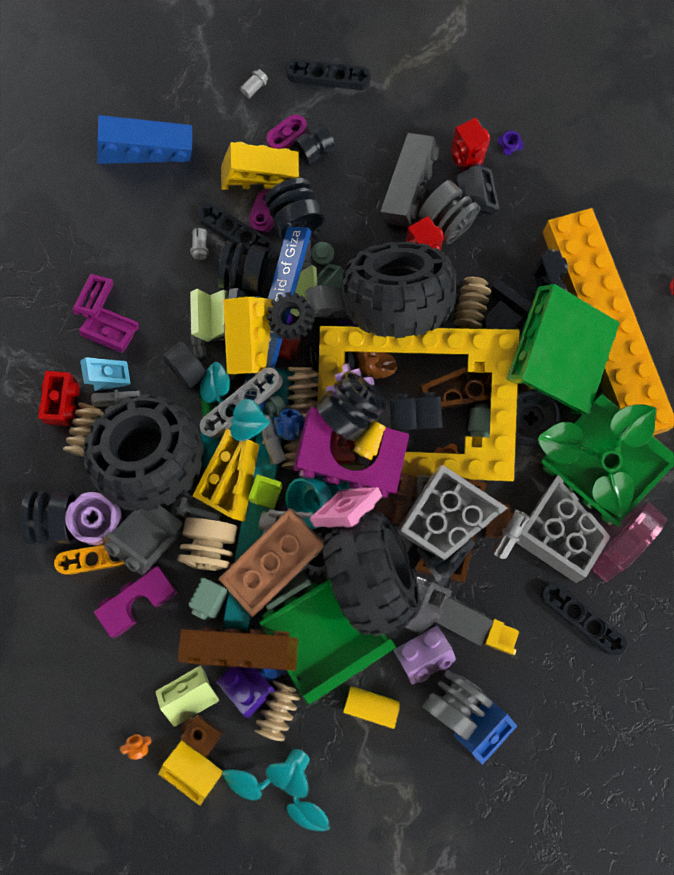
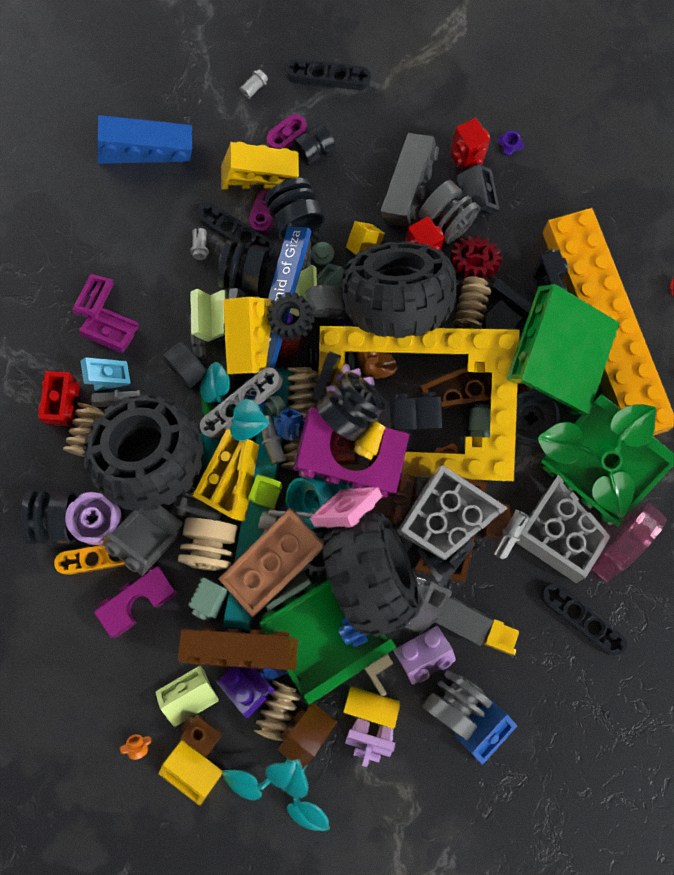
none -> reddish brown brick [278,703,337,769]
none -> black tile [312,352,342,401]
none -> blue gear [339,618,368,647]
none -> lavender hips [345,719,395,767]
none -> yellow panel [346,221,385,255]
none -> dark tan panel [364,654,393,697]
none -> dark red gear [450,236,502,279]

